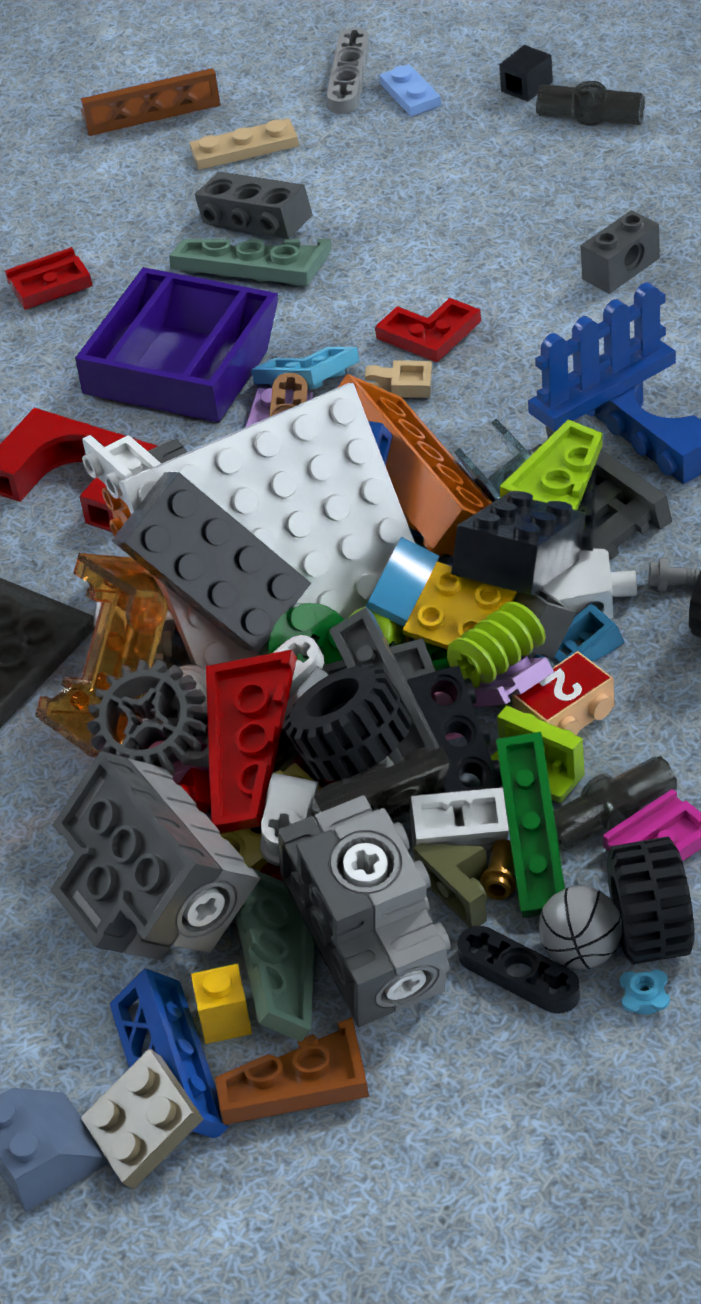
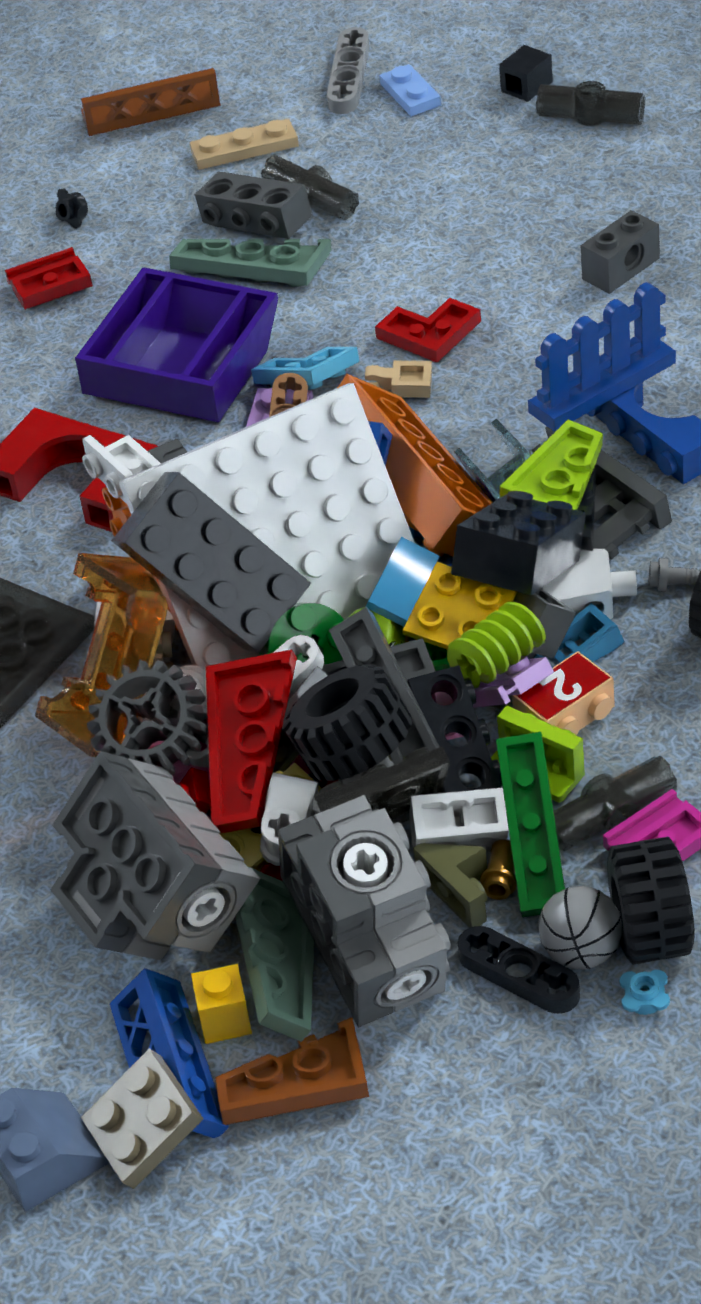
none -> black plate [55,188,88,228]
none -> clear smoke piece [261,154,359,220]

